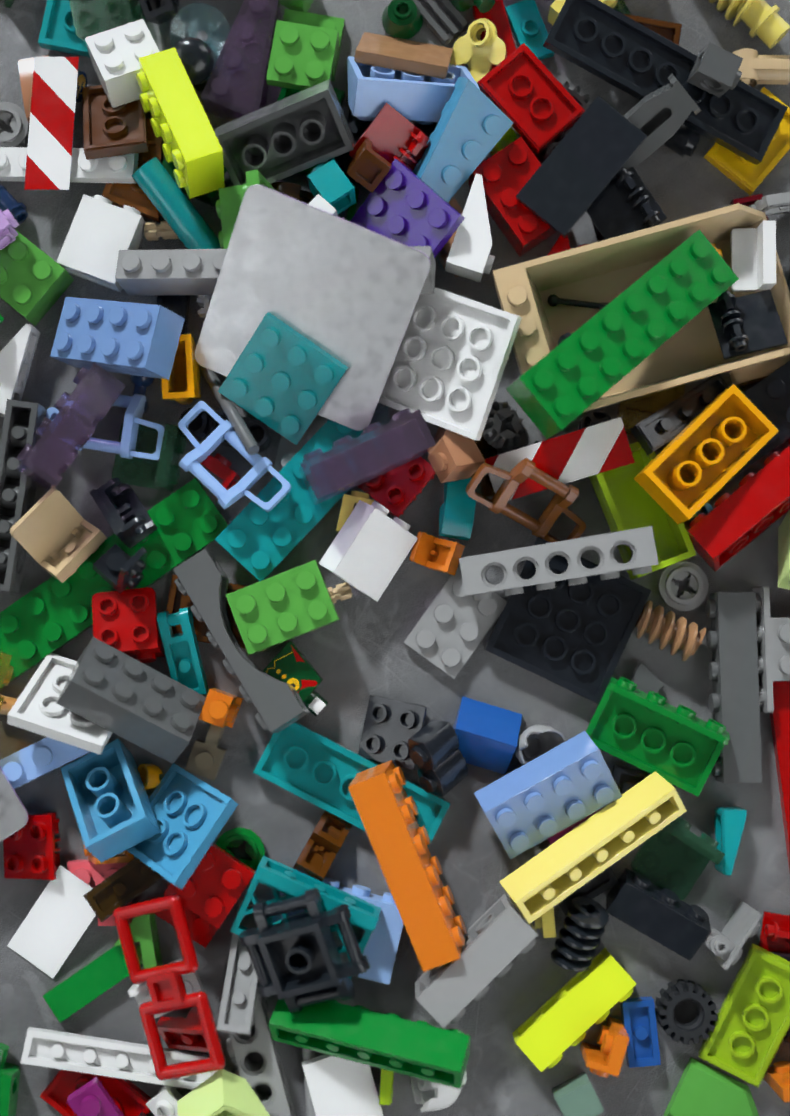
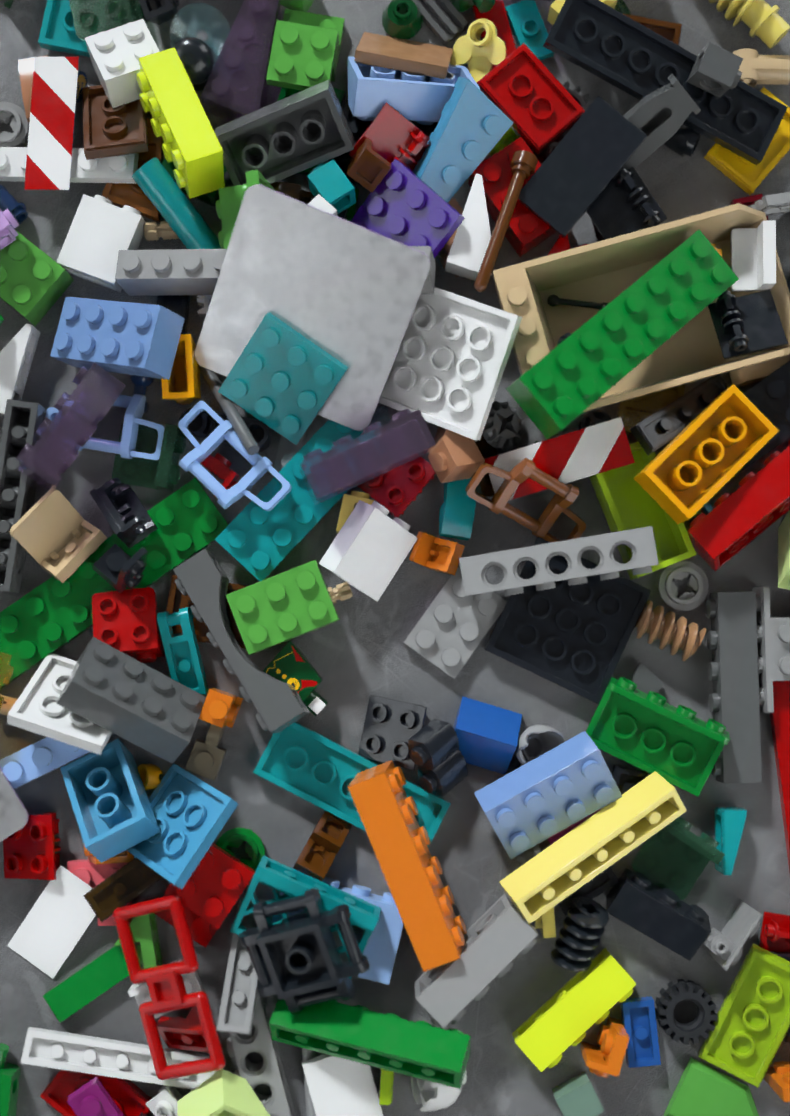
none -> reddish brown piece [474,150,538,292]

